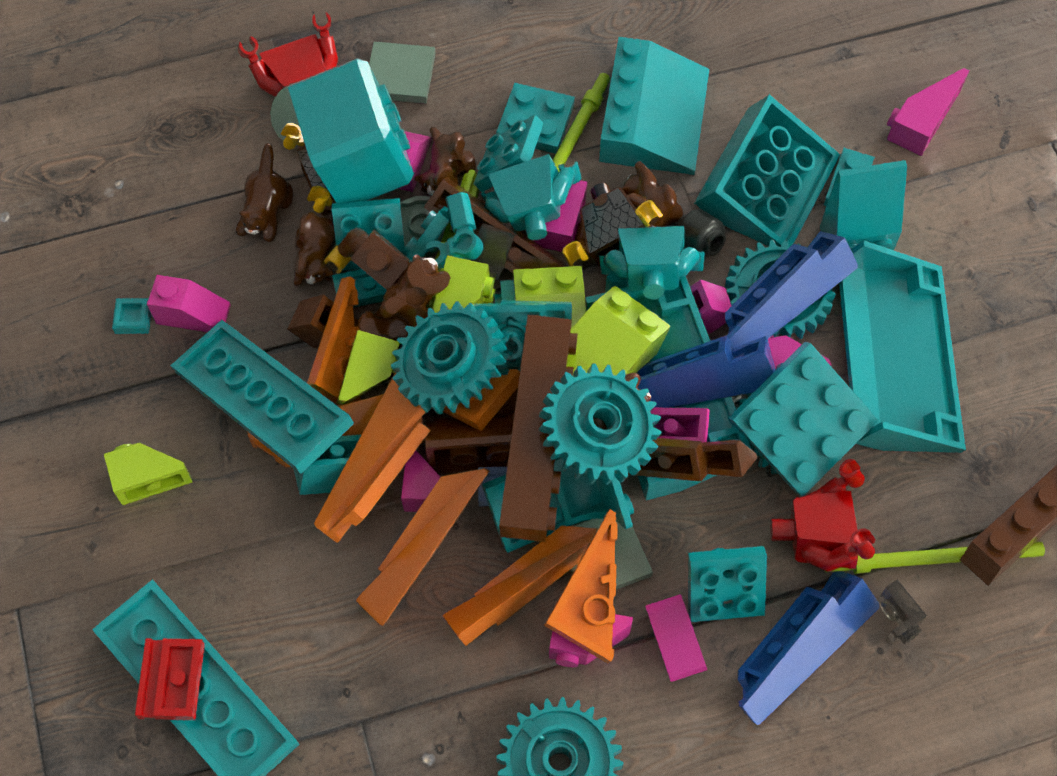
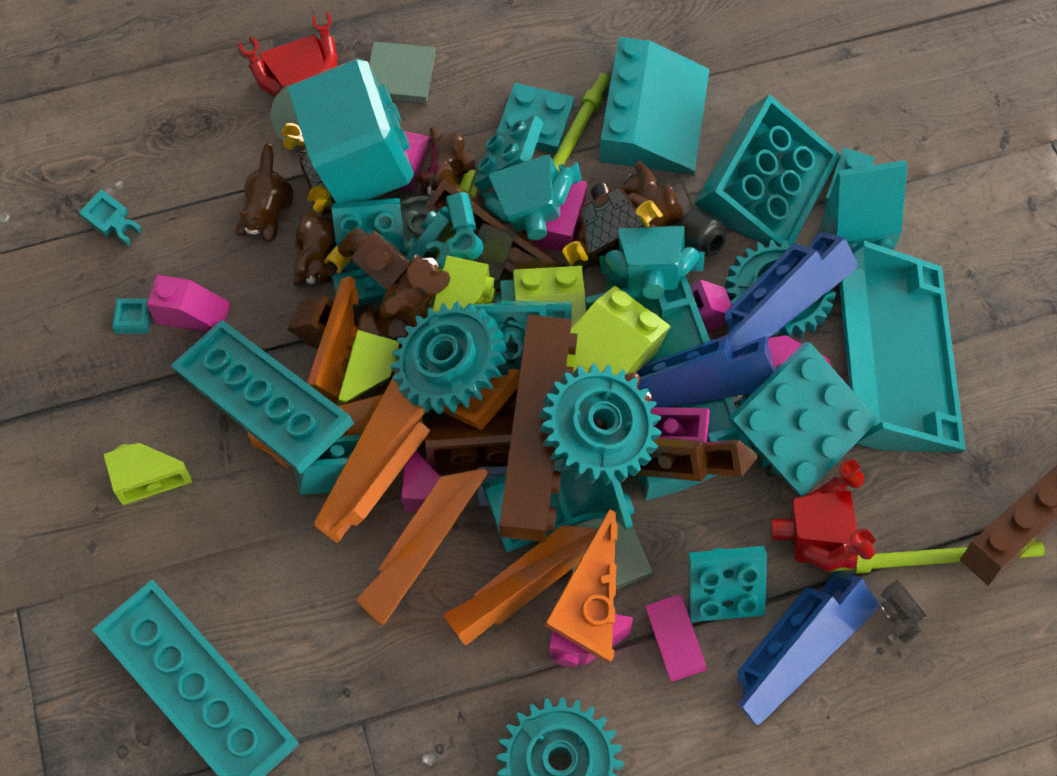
red plate [135,638,205,720] -> none
dark pink slope [887,68,970,156] -> none
none -> teal plate [79,189,143,247]

